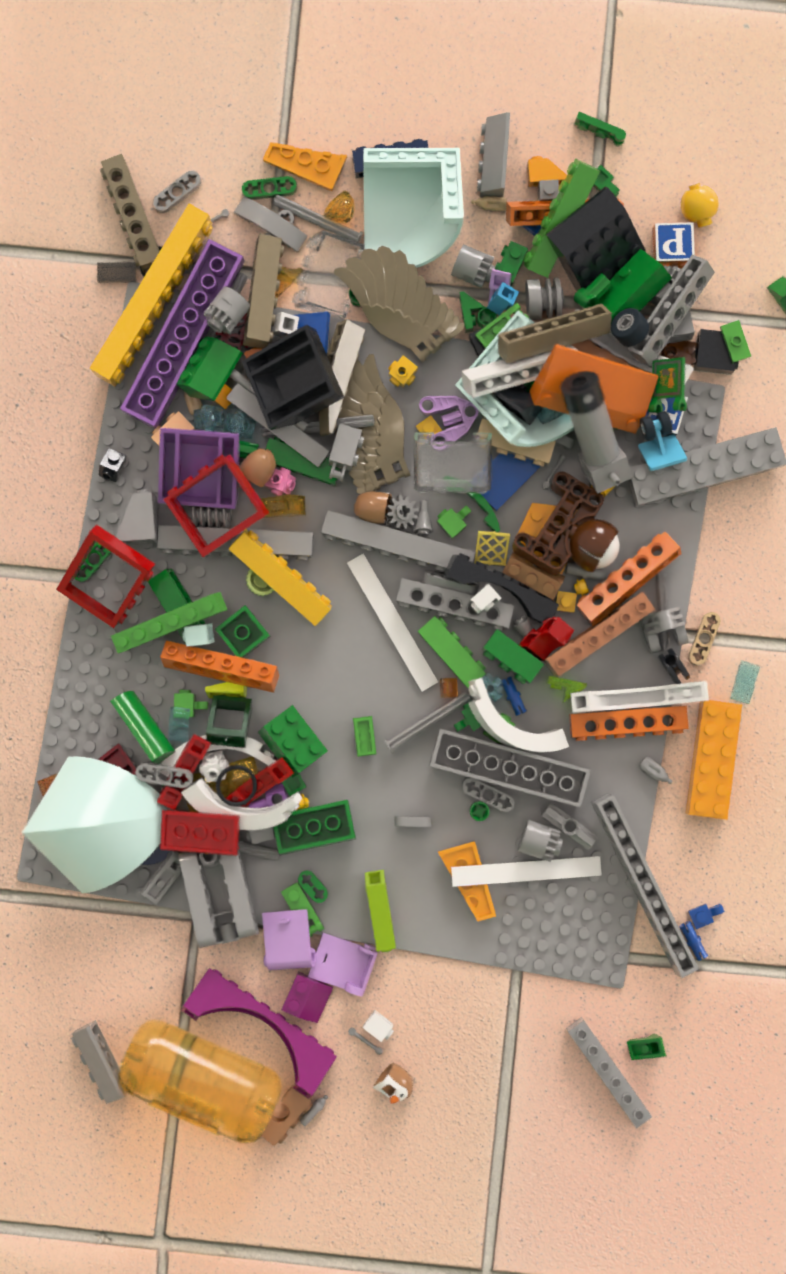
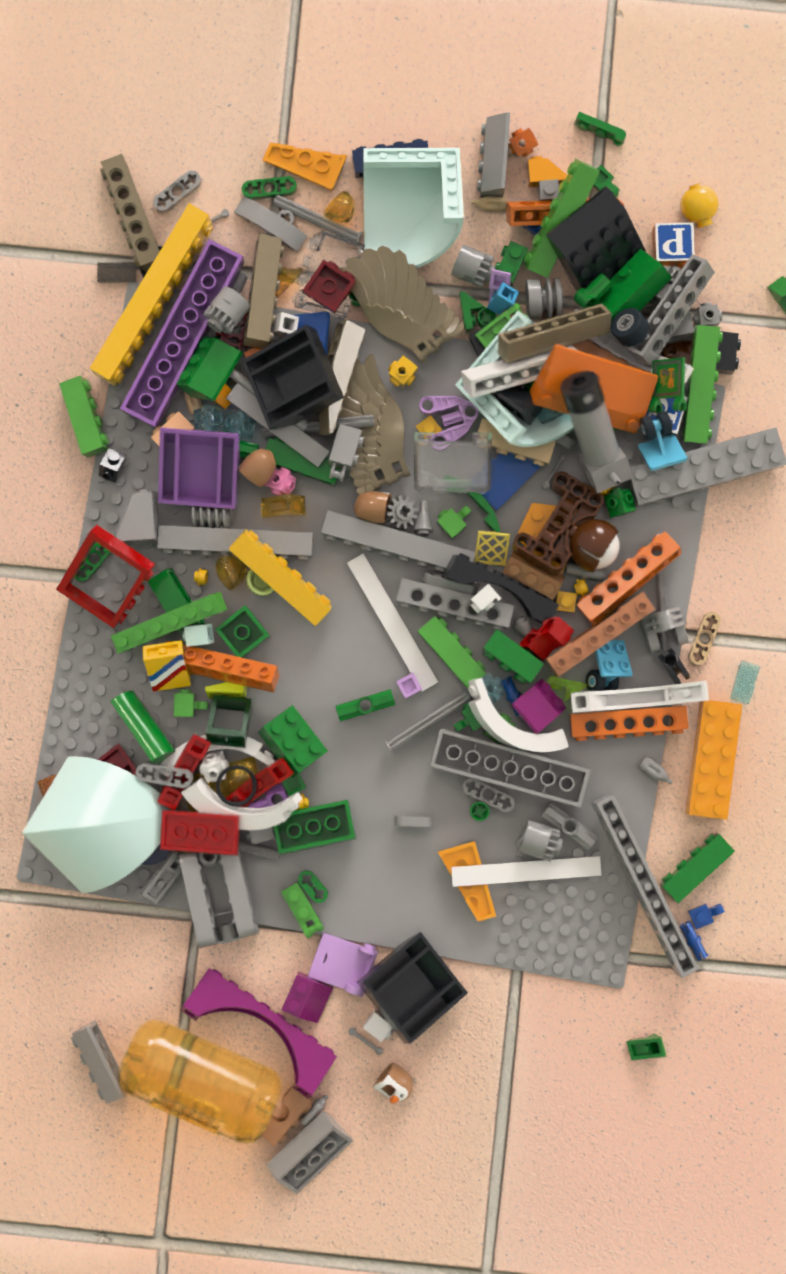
red window [163,454,269,557] -> none
clear light blue slope [168,707,190,742] -> none
lavender door [262,909,316,971] -> none
bright green plate [353,716,376,757] -> none
lime slope [365,869,396,952] -> none
clear orange slope [440,678,458,698] -> none
light grey brick [566,1017,652,1128] -> none
bright green plate [720,320,751,363] -> none
none -> bright green brick [59,376,109,458]
none -> yellow panel [143,640,191,692]
none -> yellow plate [194,567,208,586]
none -> clear yellow hat [215,556,247,590]
none -> light grey slope [266,1111,353,1194]
none -> dark red plate [302,259,356,314]
none -> green piece [336,689,395,722]
none -> black slope [357,932,468,1044]
none -> lavender plate [396,673,422,698]
none -> orange brick [508,127,539,157]
none -> magenta slope [511,678,567,734]
none -> medium azure plate [585,640,633,691]
none -> green brick [604,487,636,518]
none -> green brick [660,833,735,903]
none -> bright green brick [682,325,723,444]
none -> light grey brick [693,302,722,327]

